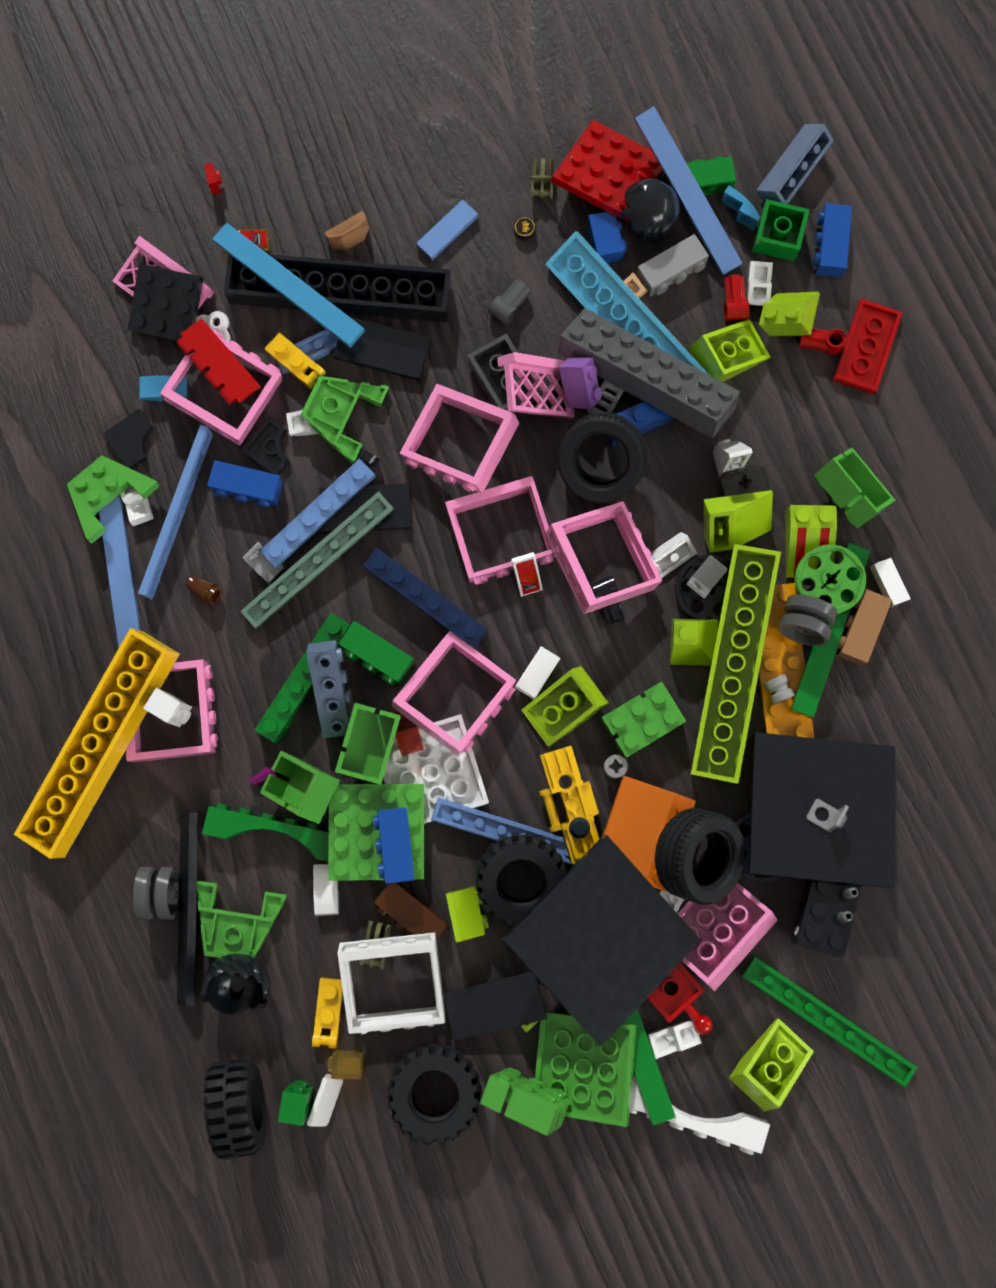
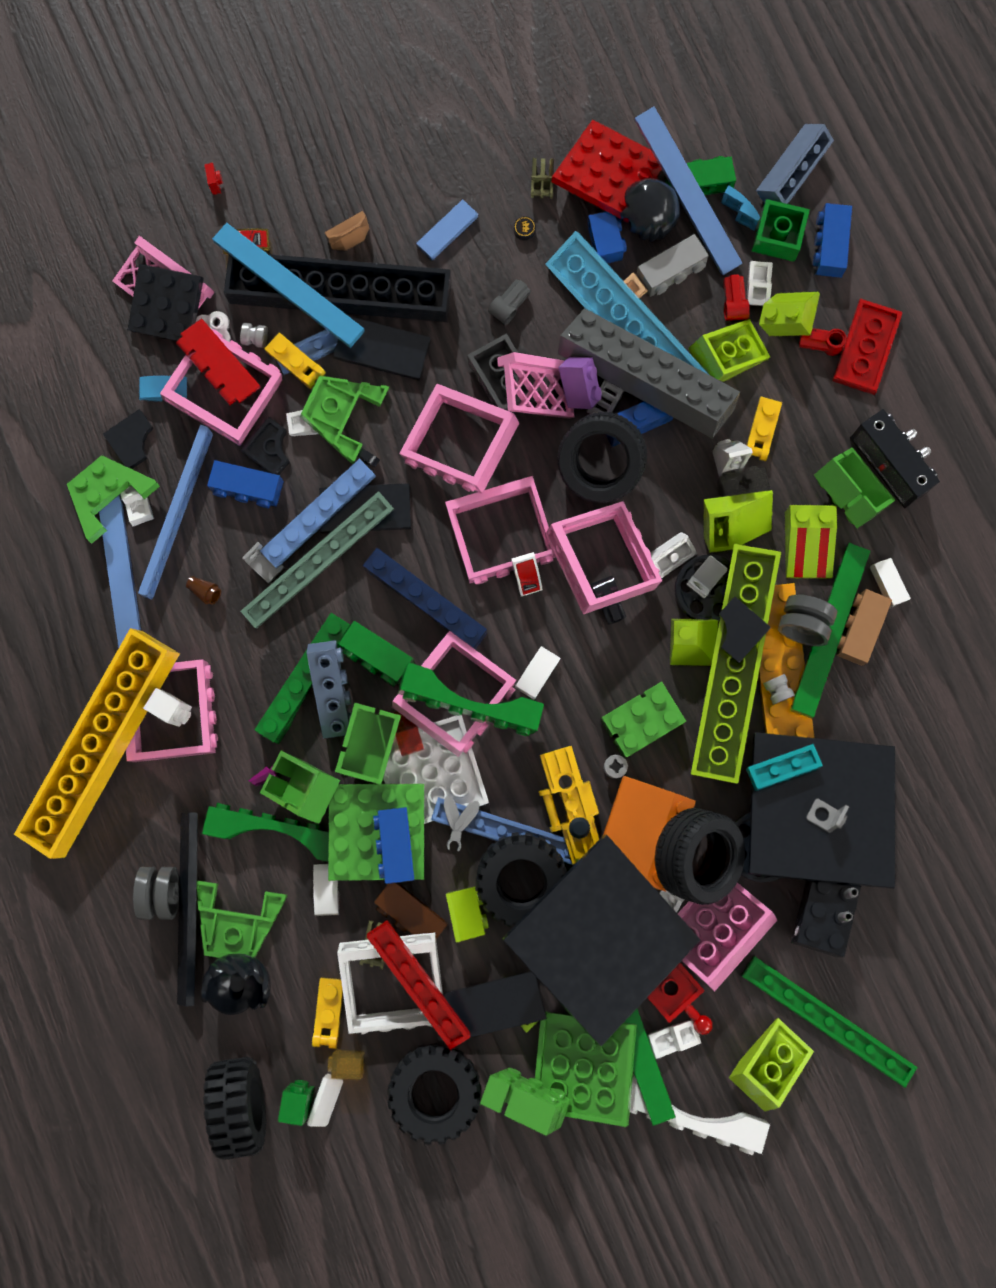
lime slope [522,666,608,747] -> none
bright green wedge [794,545,866,614] -> none
none -> light grey wheel [240,323,268,348]
none -> red plate [367,920,470,1050]
none -> green arch [397,662,544,736]
none -> light grey piece [444,796,480,851]
none -> black tile [719,597,771,663]
none -> teal plate [746,744,823,791]
none -> yellow plate [747,397,782,461]
none -> black piece [850,409,940,509]

